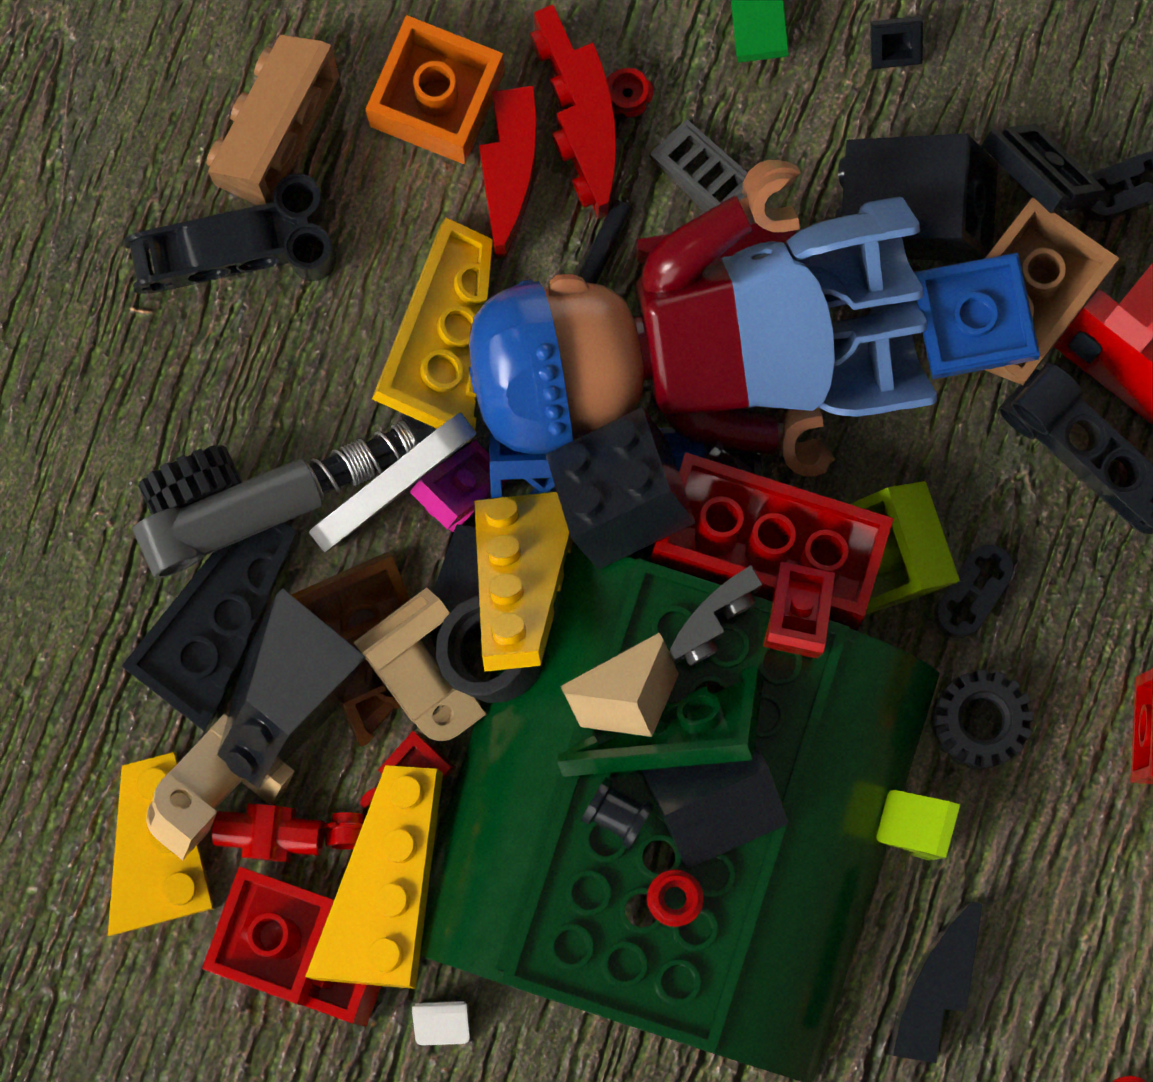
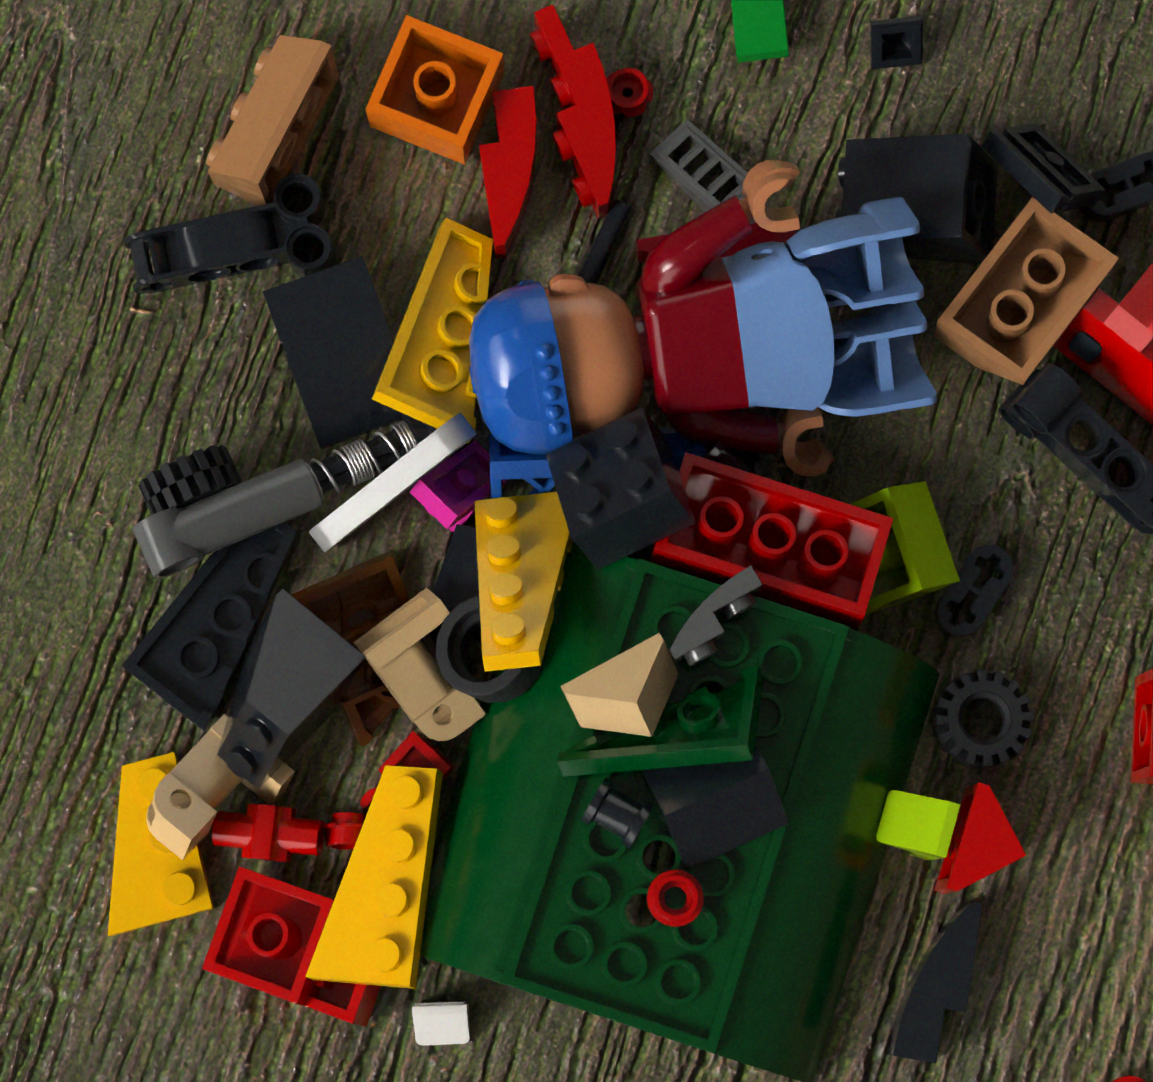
red slope [763,562,835,658] -> none
blue plate [914,253,1040,380] -> none
none -> black slope [262,256,403,450]
none -> red slope [934,782,1027,894]

